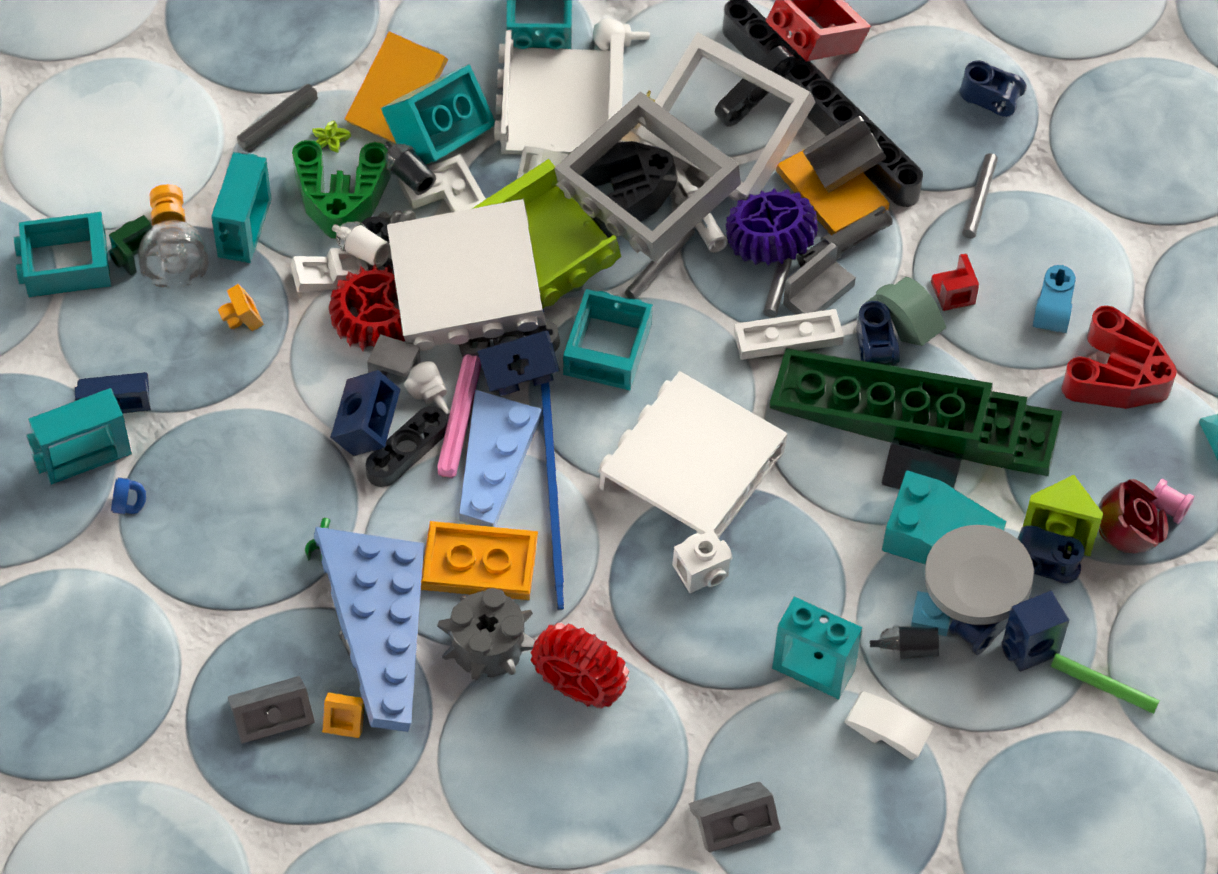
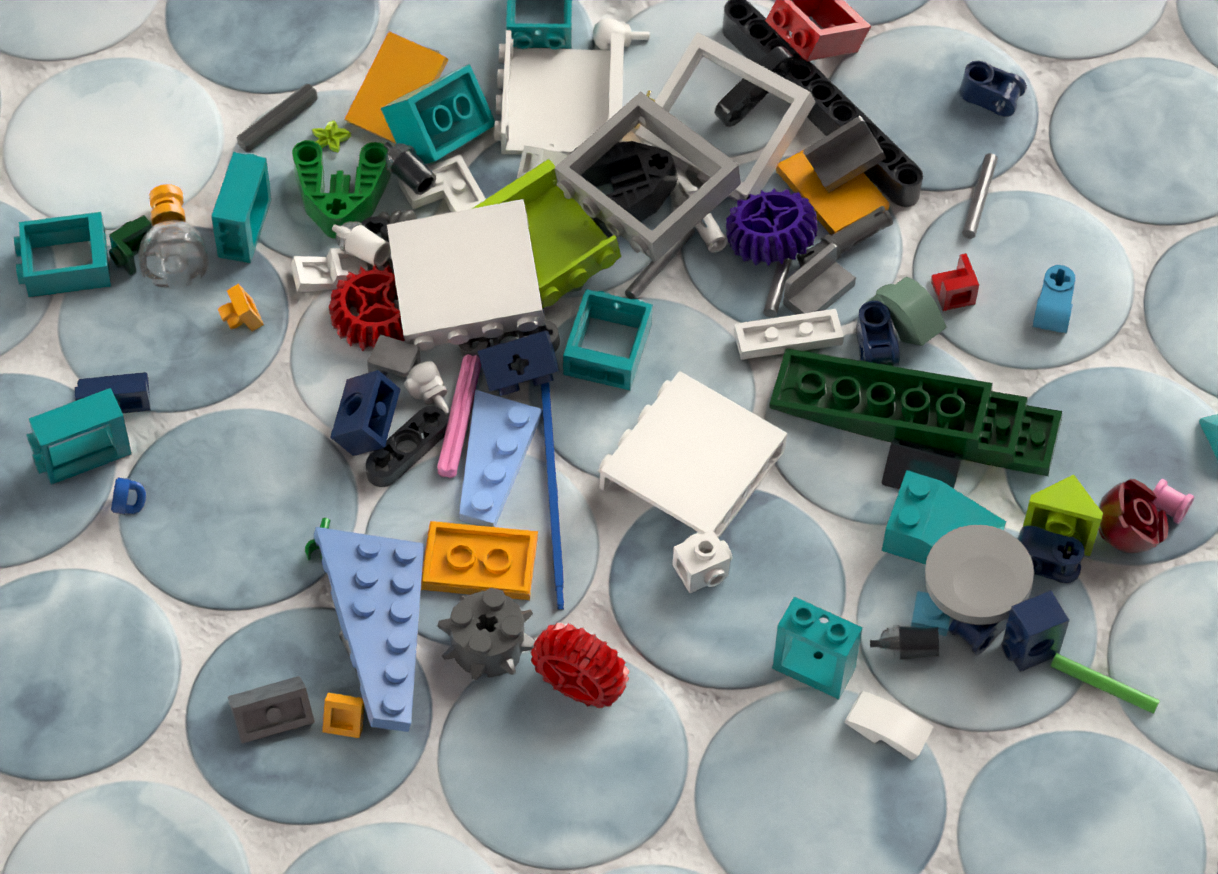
flat silver panel [689,782,781,852] -> none
red connector [1061,305,1177,409] -> none

